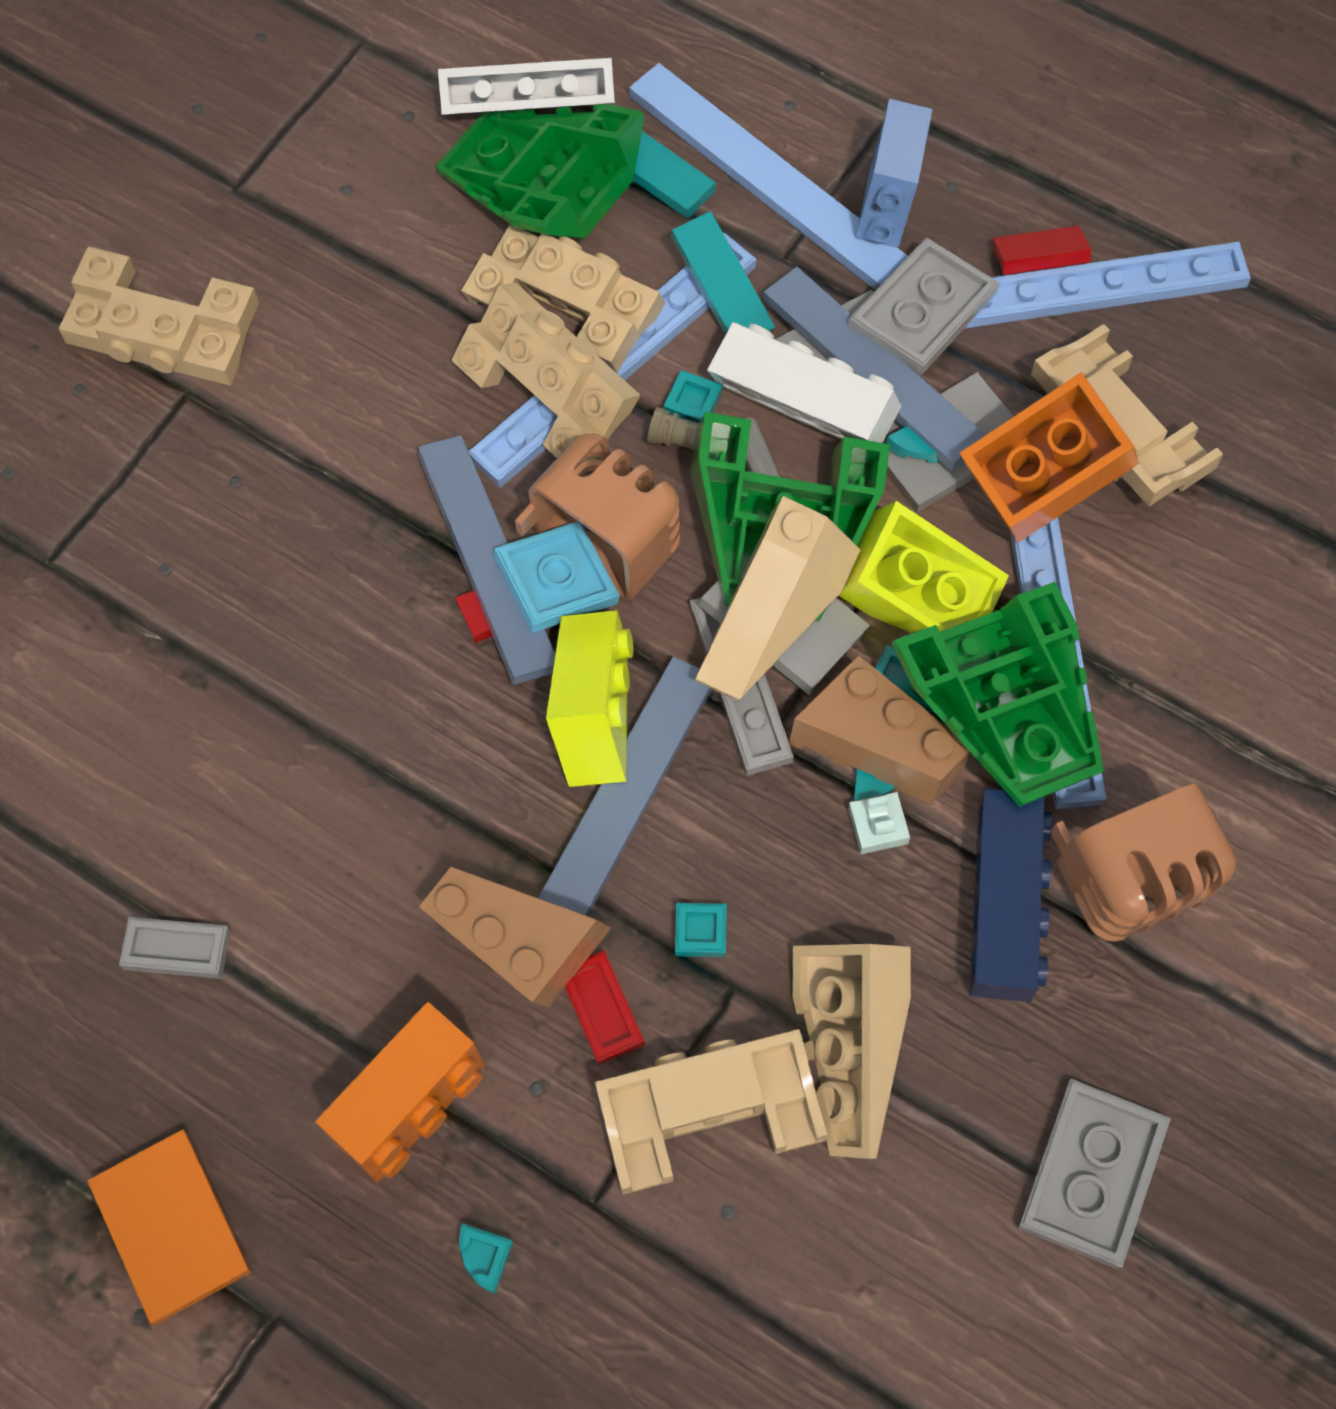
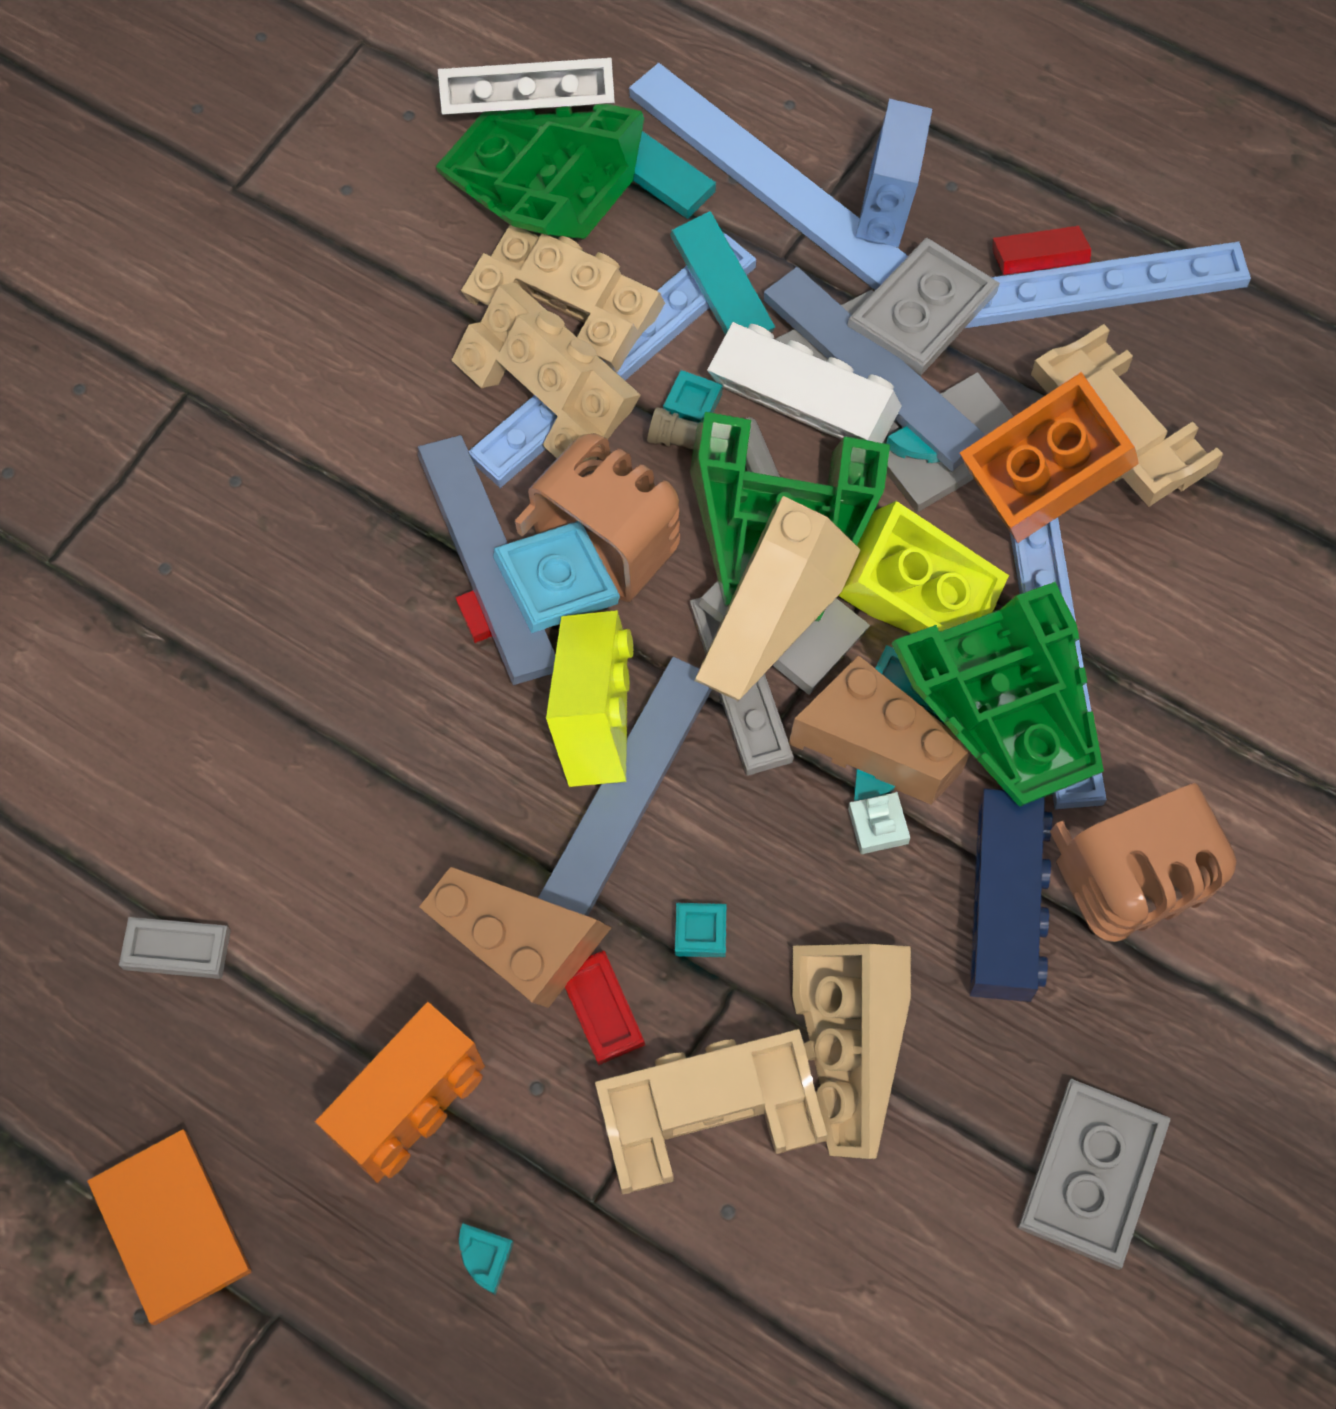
tan bracket [59,246,259,386] -> none

